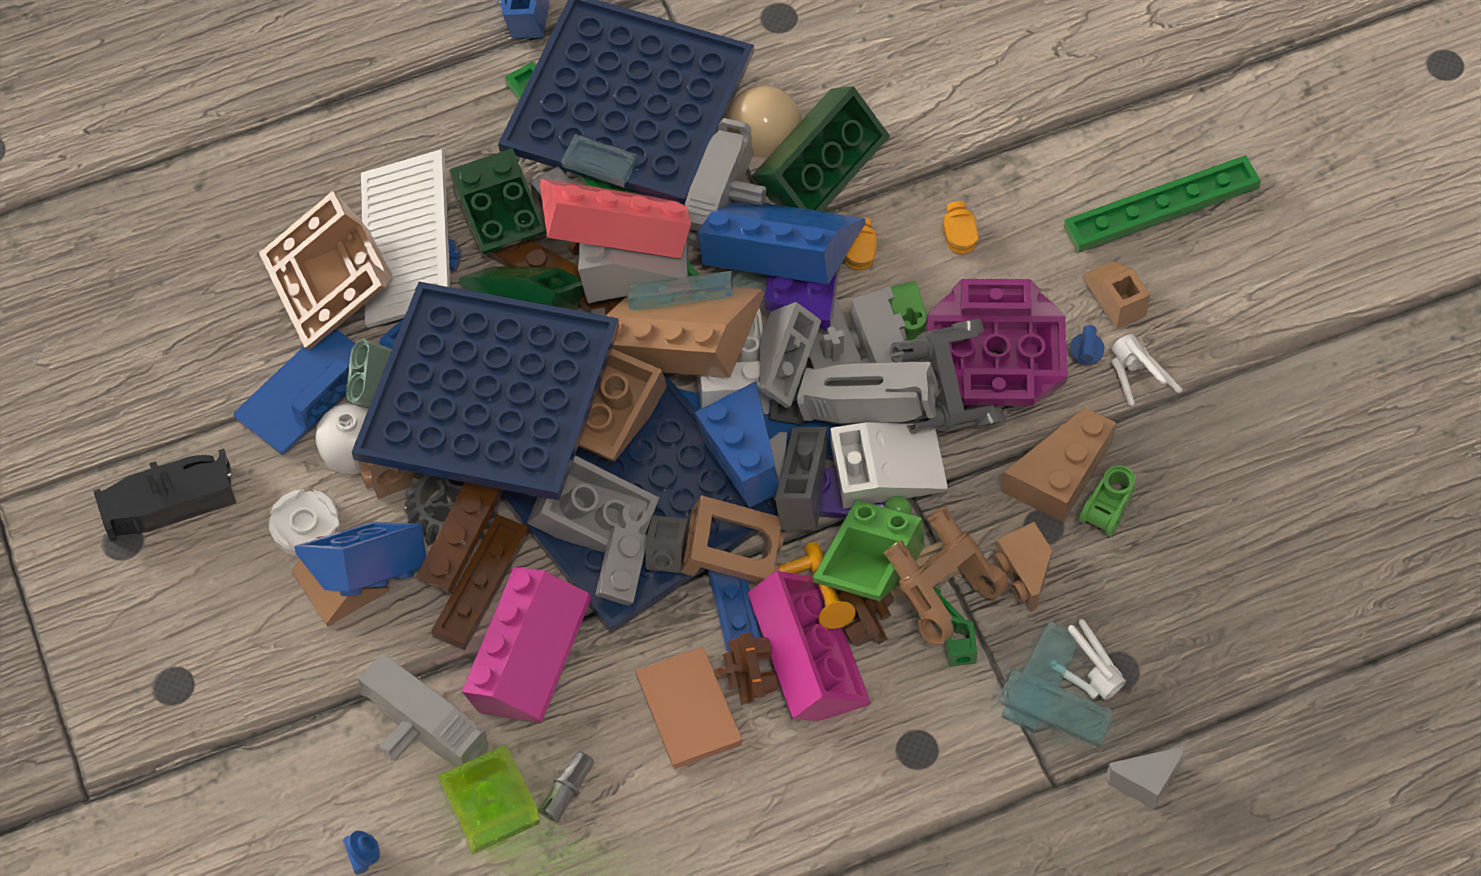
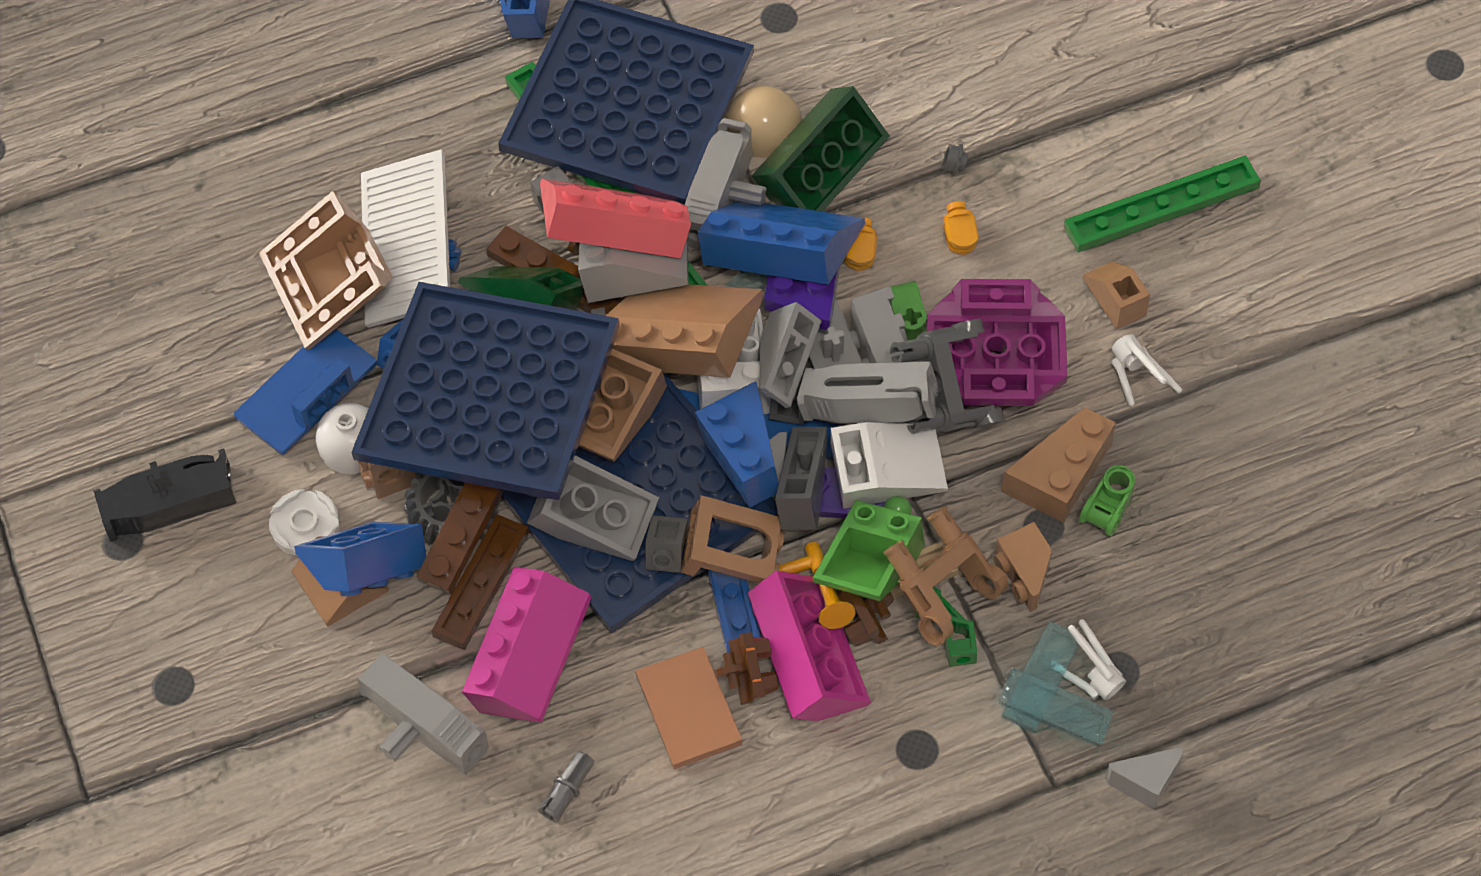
blue plate [343,831,380,874] -> none
sand green beam [346,339,392,408] -> none
clear neon green brick [438,745,540,855] -> none
dark green slope [450,148,547,255] -> none
clear light blue tile [562,134,637,187] -> none
light grey plate [595,504,648,606] -> none
clear light blue tile [628,271,733,310] -> none
blue plate [1070,325,1105,365] -> none
none -> dark grey plate [942,144,968,176]

